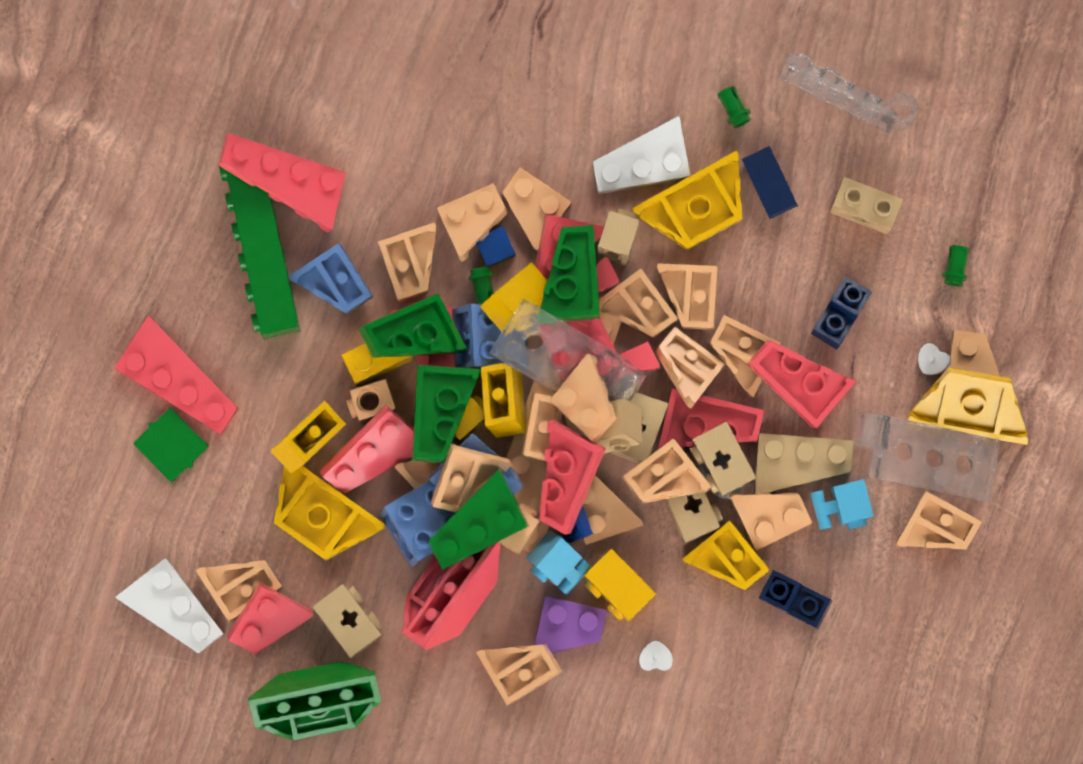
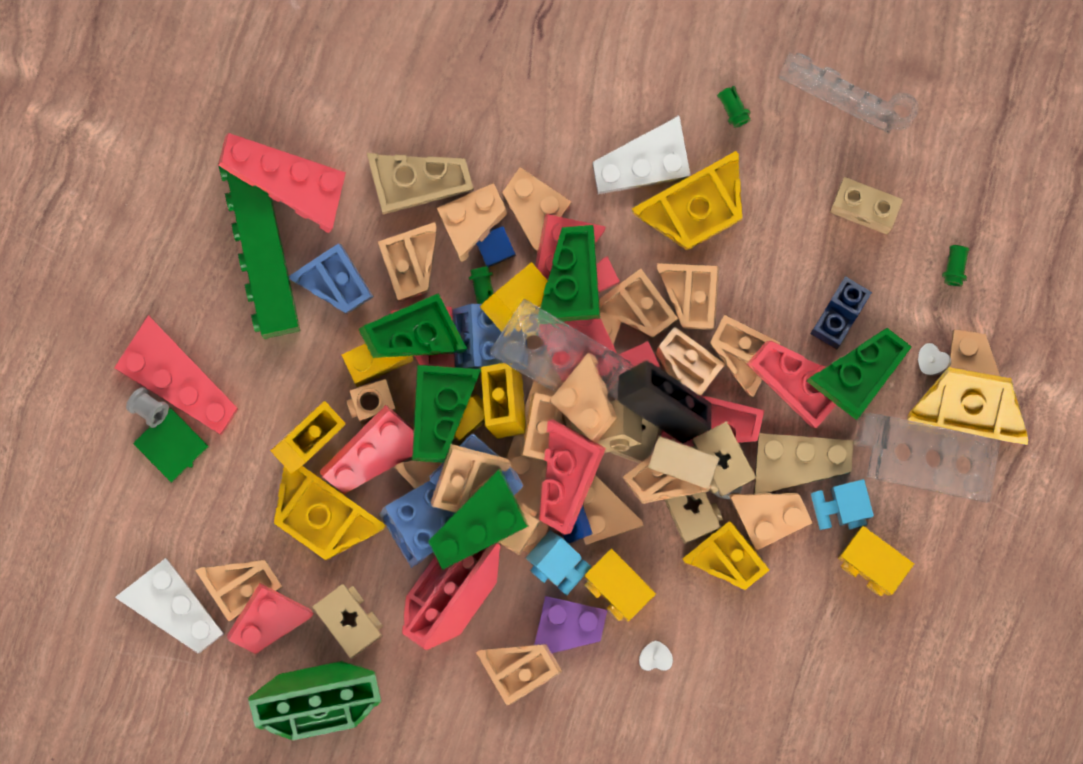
tan brick [597,209,640,266] -> none
dark blue slope [742,146,798,219] -> none
dark blue slope [759,570,832,629] -> none
light nougat wing [896,490,982,550] -> none
none -> light grey bush [126,387,169,428]
none -> tan wing [367,153,474,215]
none -> black brick [617,360,712,443]
none -> tan slope [648,436,719,489]
none -> green wing [806,328,912,420]
none -> yellow brick [838,526,914,597]

